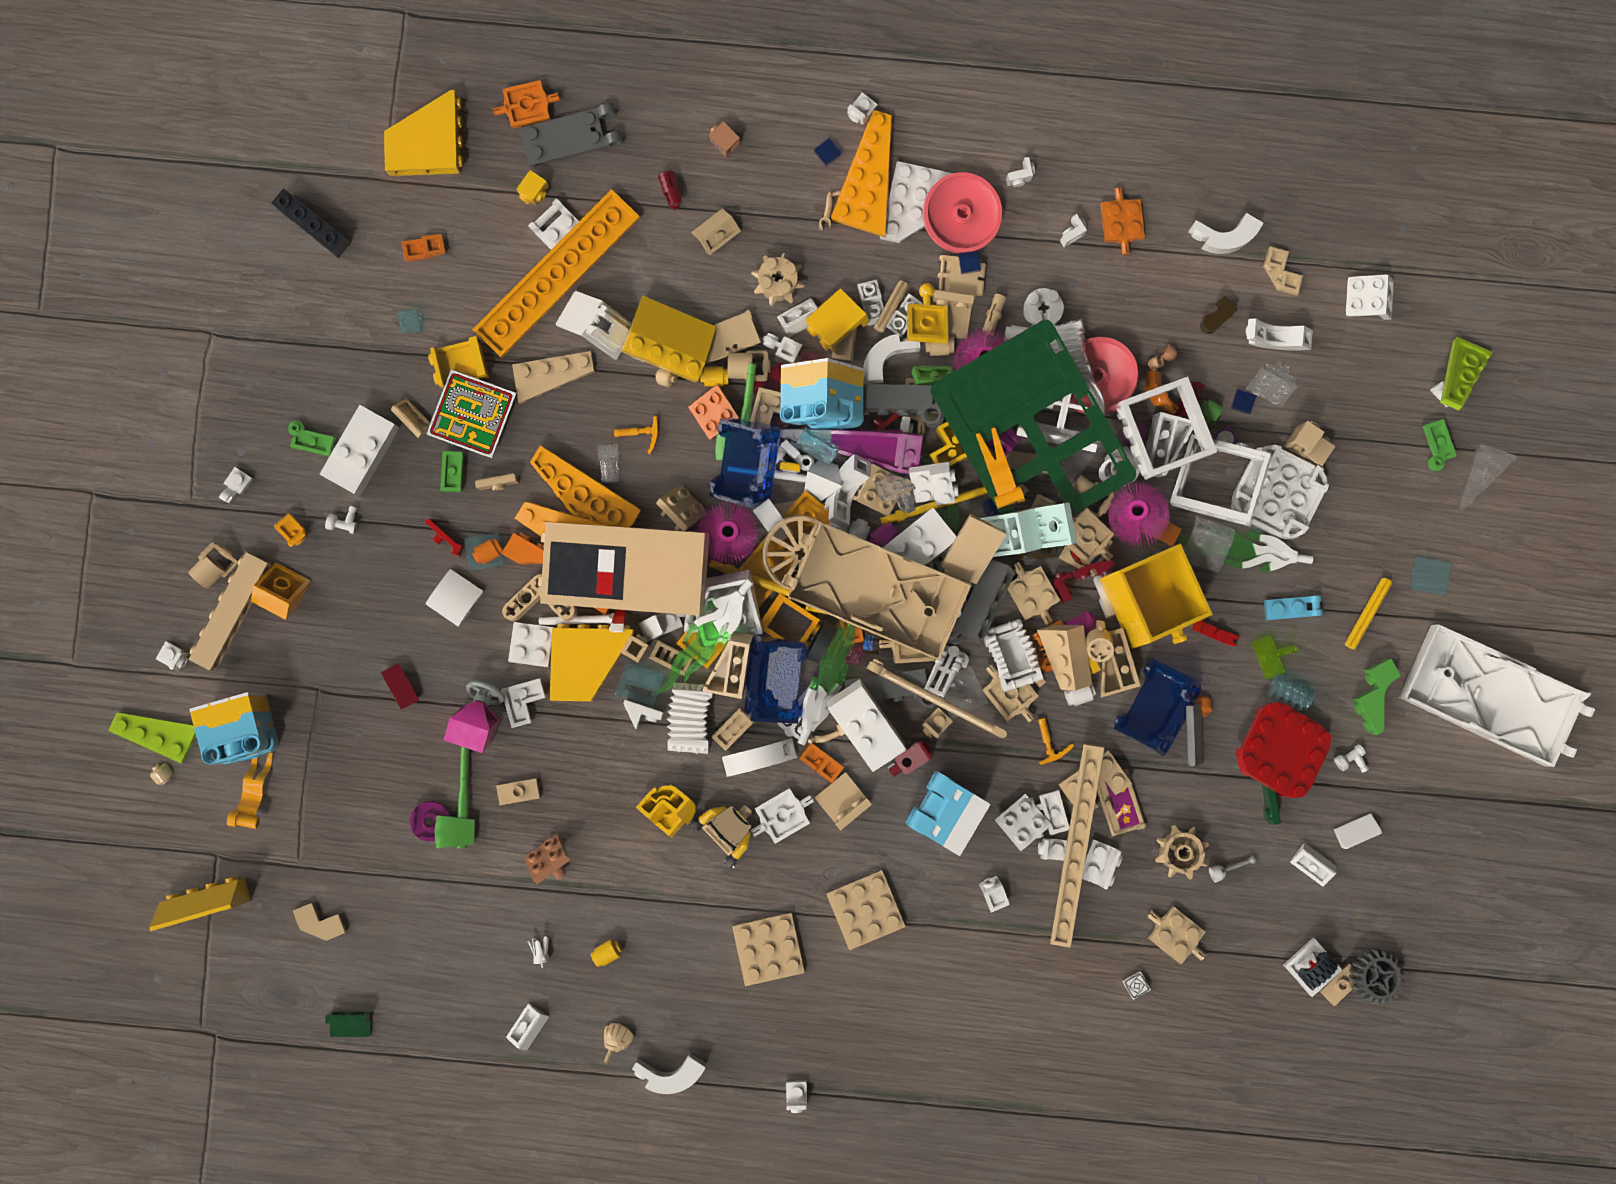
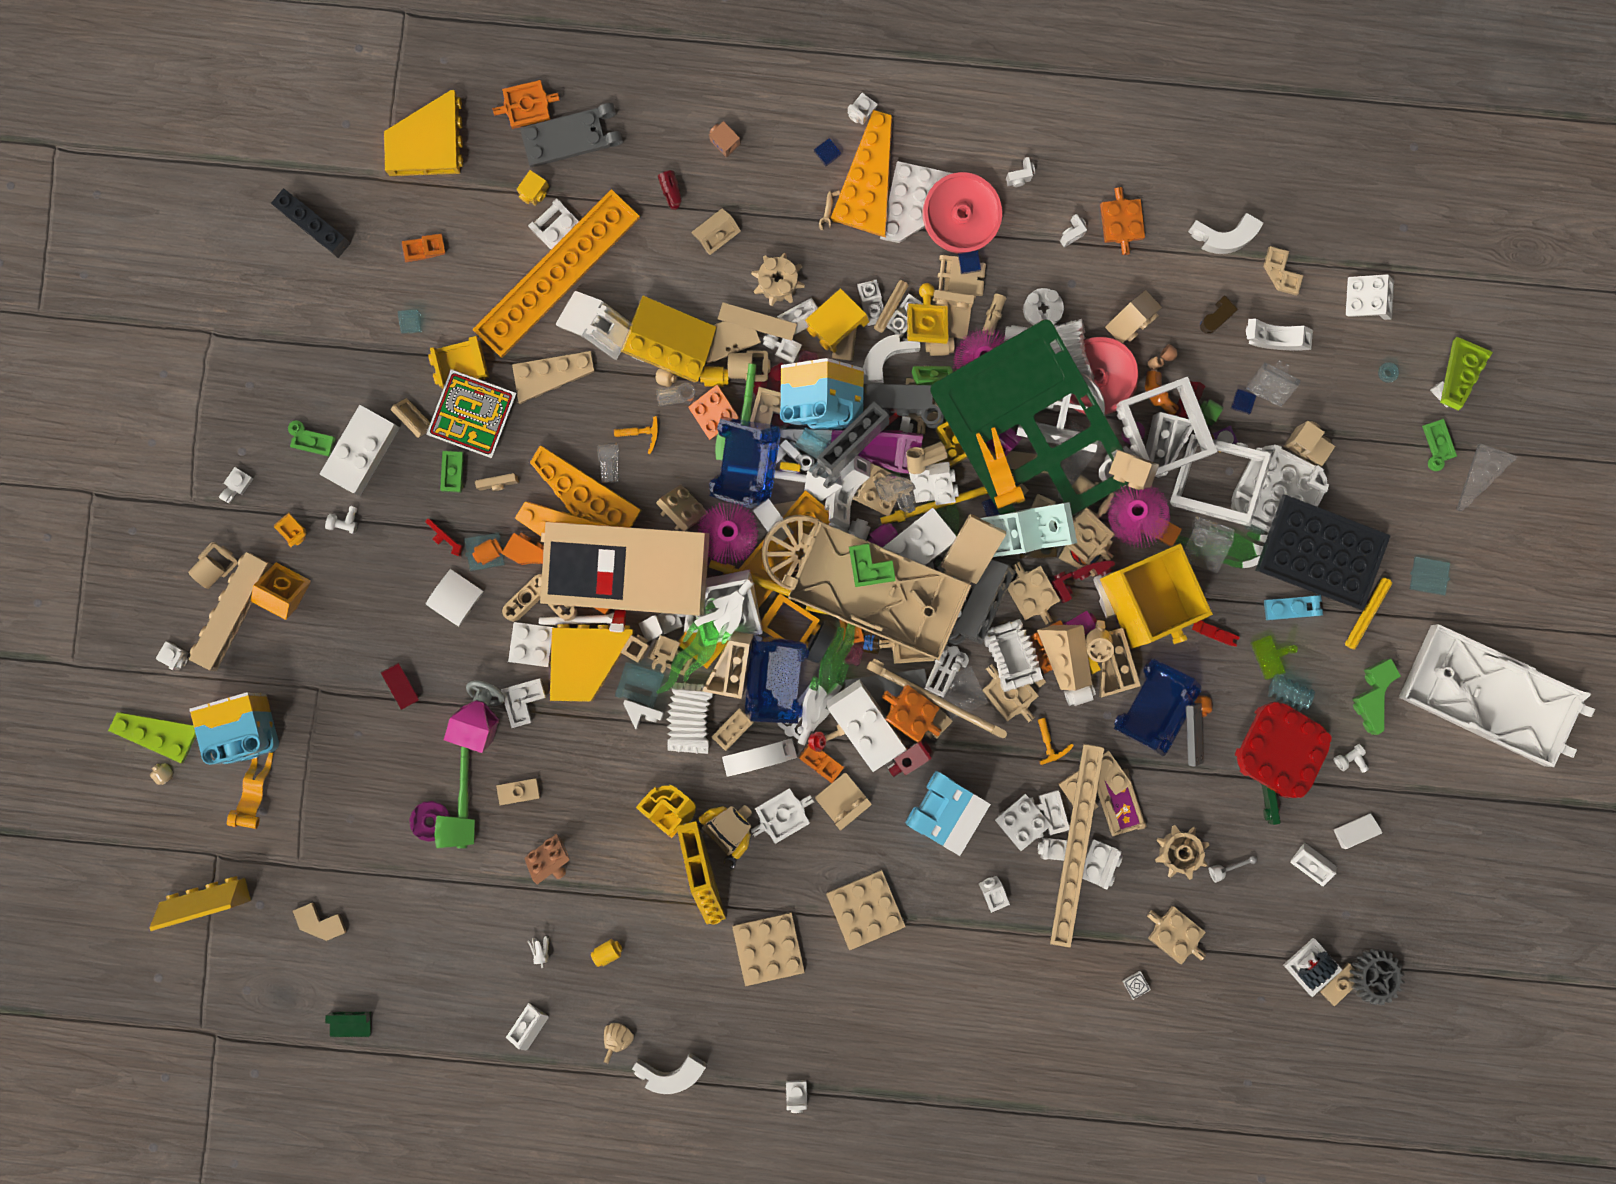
none -> tan plate [651,635,680,673]
none -> clear piece [656,383,697,407]
none -> yellow slope [677,821,726,925]
none -> tan sticker [718,303,797,341]
none -> red plate [808,731,826,752]
none -> dark grey hinge [812,402,889,489]
none -> bright green plate [849,543,896,587]
none -> orange plate [882,685,942,742]
none -> tan piece [906,442,947,474]
none -> tan brick [1105,290,1162,343]
none -> tan brick [1109,450,1160,490]
none -> black plate [1255,494,1391,611]
none -> clear light blue plate [1378,363,1399,383]

